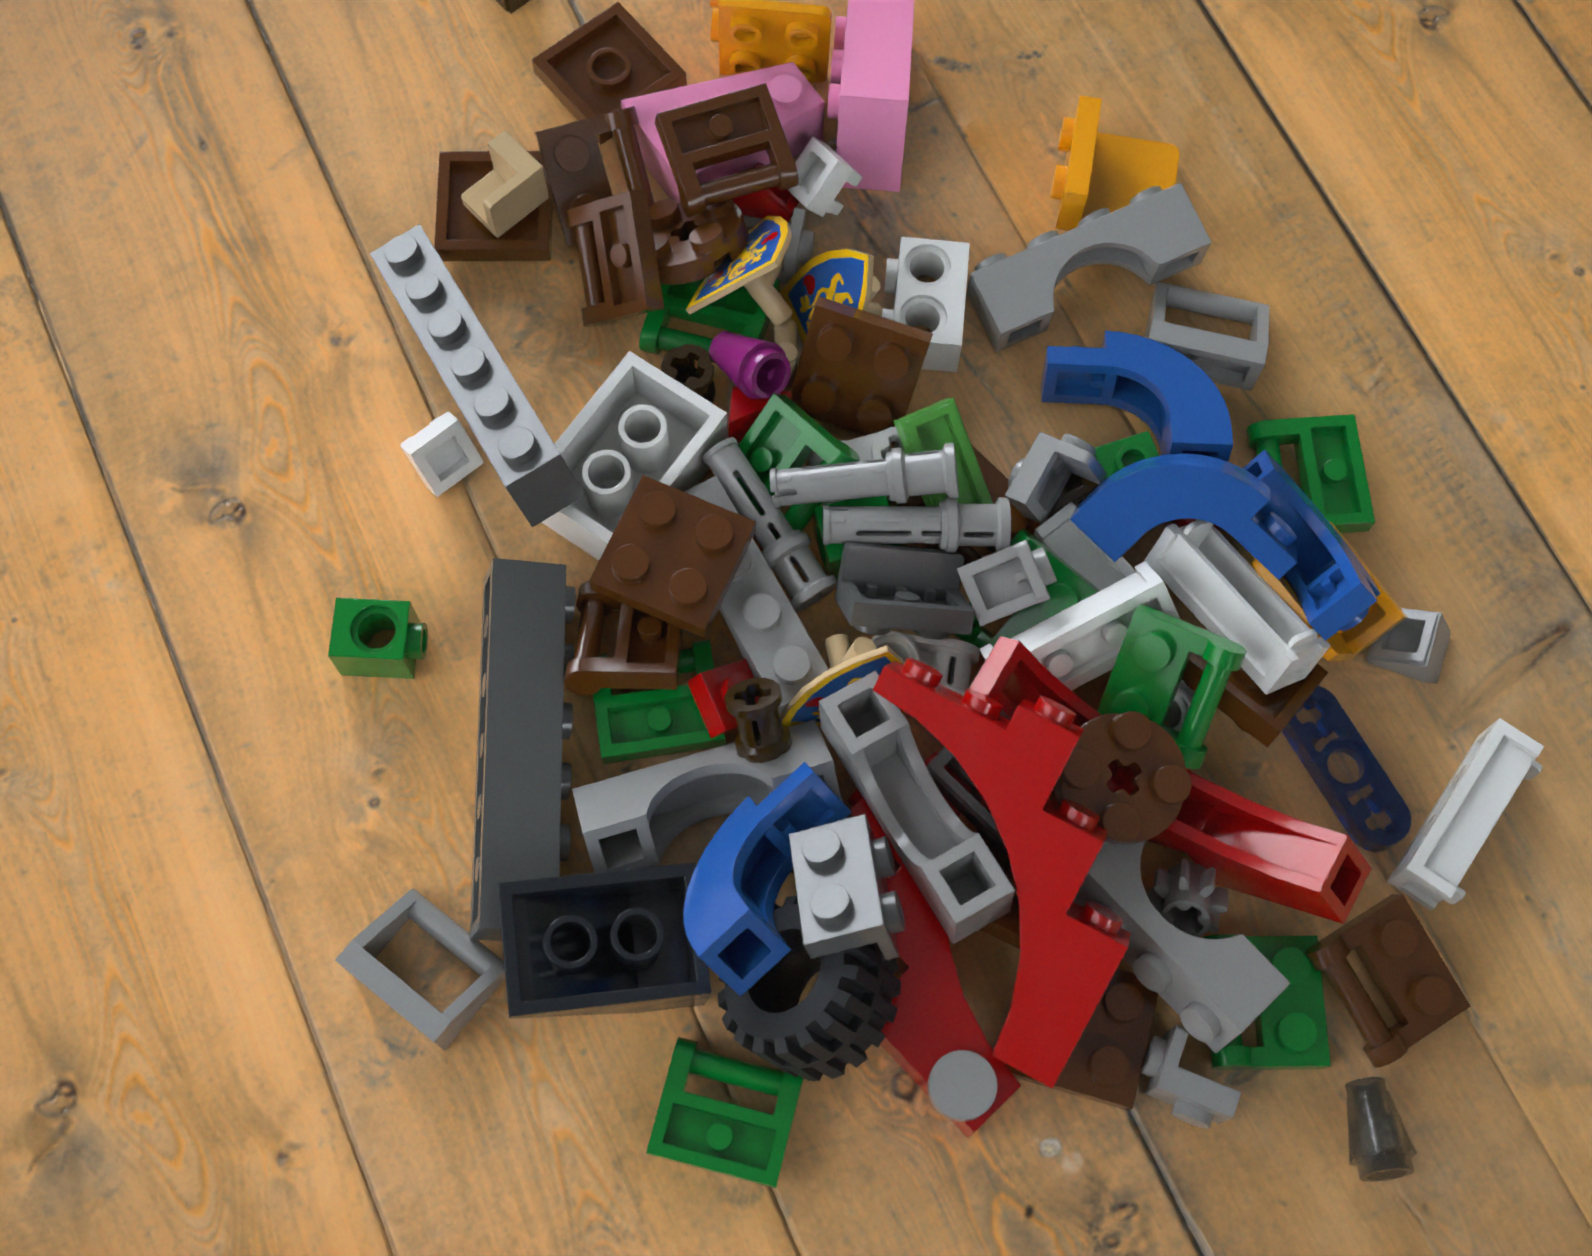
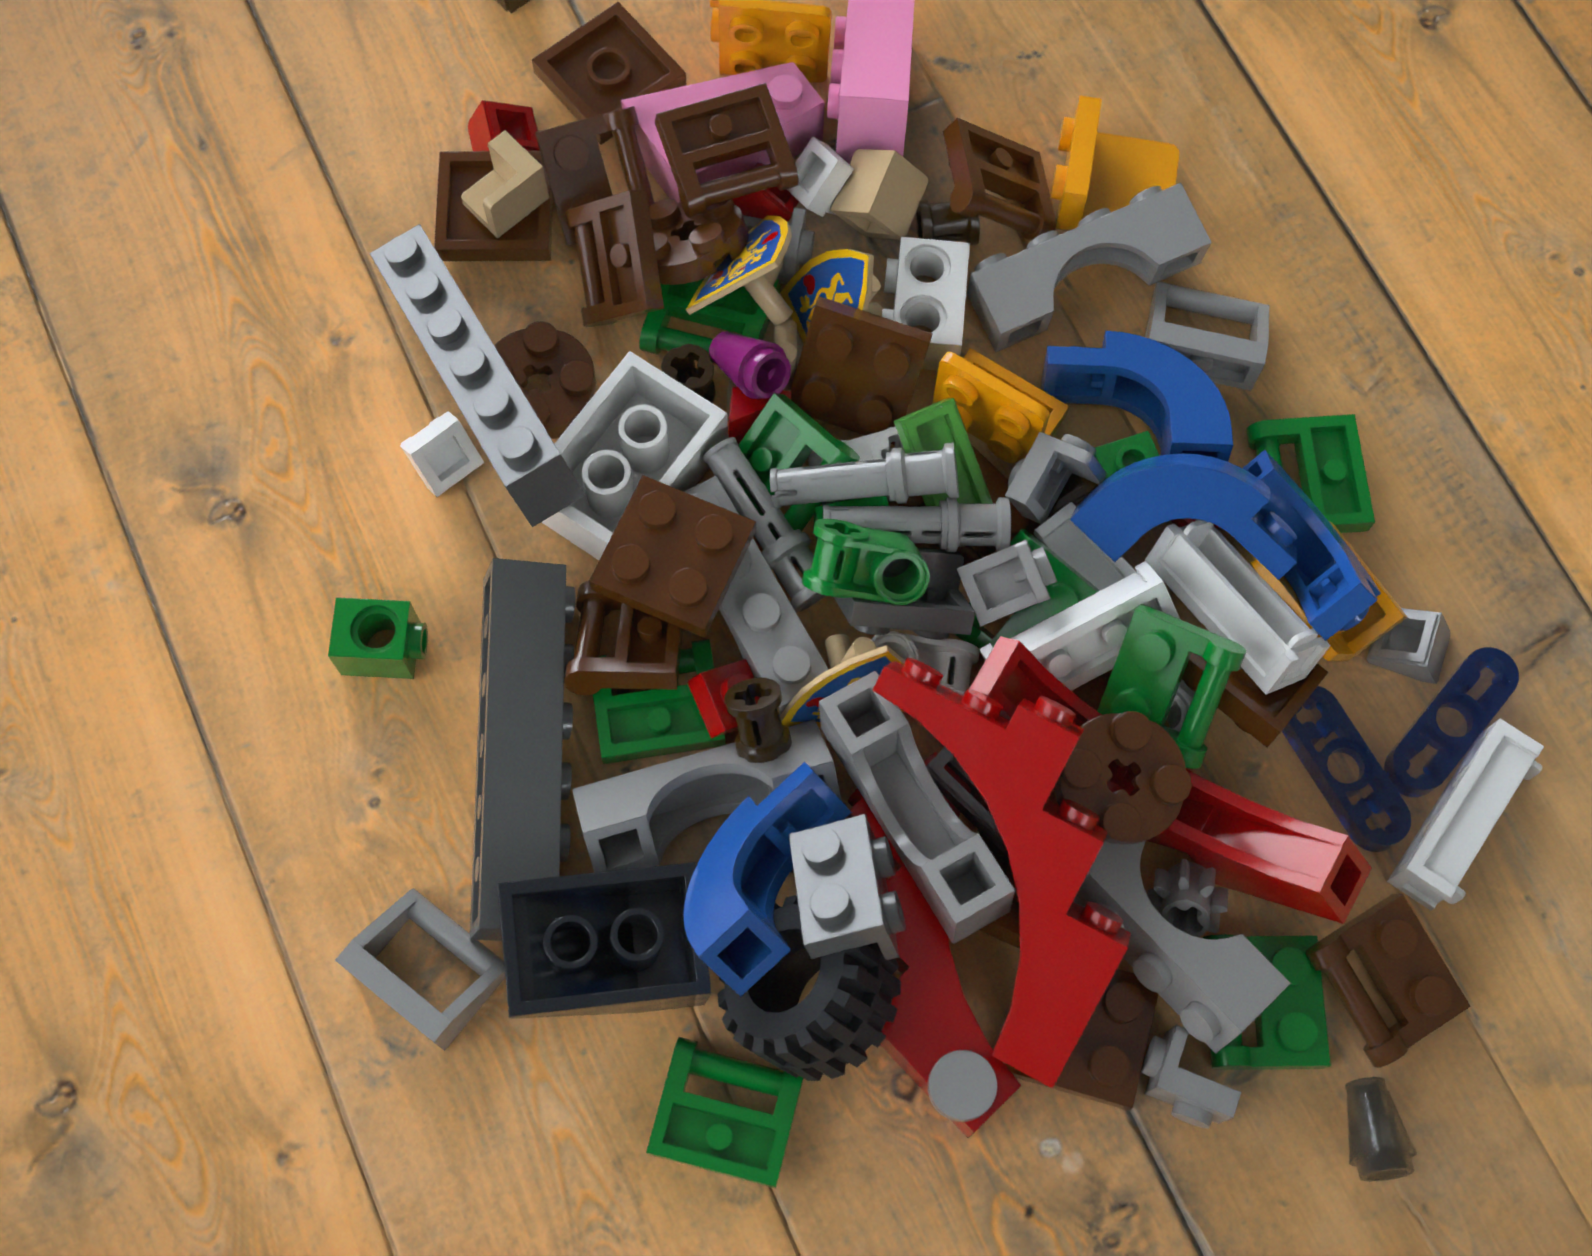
none -> red slope [468,100,540,151]
none -> reddish brown plate [494,321,596,439]
none -> green piece [802,519,930,605]
none -> tan panel [830,149,928,240]
none -> dark brown bush [915,199,980,245]
none -> light orange bracket [932,348,1070,463]
none -> reddish brown plate [943,118,1056,241]
none -> clear blue beam [1384,647,1519,797]

